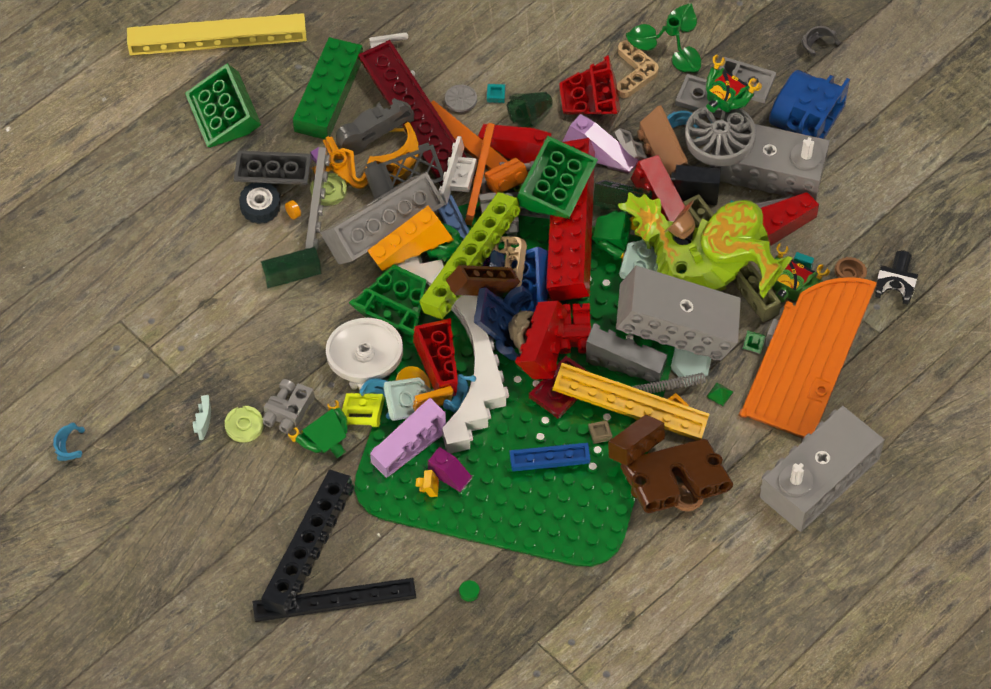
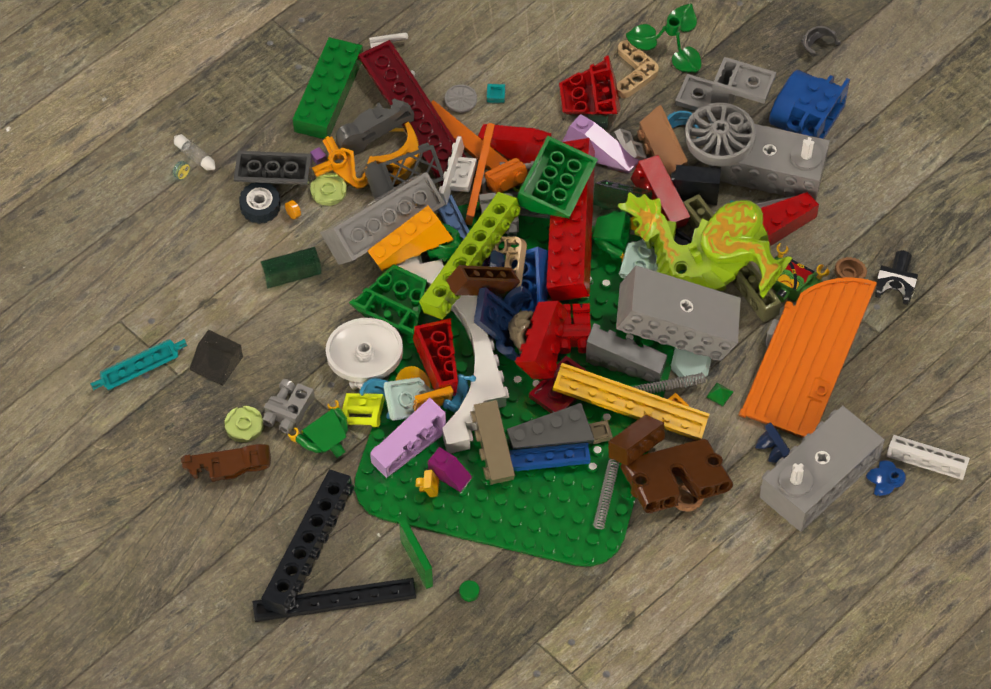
dark azure helmet [53,423,85,461] -> none
light yellow brick [127,13,307,55] -> none
green slope [185,63,262,148] -> none
light aqua slope [193,395,211,440] -> none
light grey plate [305,147,330,256] -> none
clear green cone [506,92,553,128] -> none
medium nougat piece [664,200,695,239] -> none
torso [706,55,762,113] -> none
green slope [742,330,766,354] -> none
teal tile [794,252,814,270] -> none
none -> teal plate [90,339,188,391]
none -> tile [173,161,190,180]
none -> piece [174,134,215,170]
none -> reddish brown piece [181,444,271,482]
none -> clear smoke slope [190,329,243,386]
none -> green tile [399,519,433,589]
none -> dark tan brick [470,400,515,485]
none -> dark grey wedge [506,403,594,450]
none -> clear green piece [588,114,608,129]
none -> light grey piece [593,459,620,529]
none -> dark blue tile [755,422,790,463]
none -> blue plate [866,460,906,496]
none -> white fence [886,435,970,480]

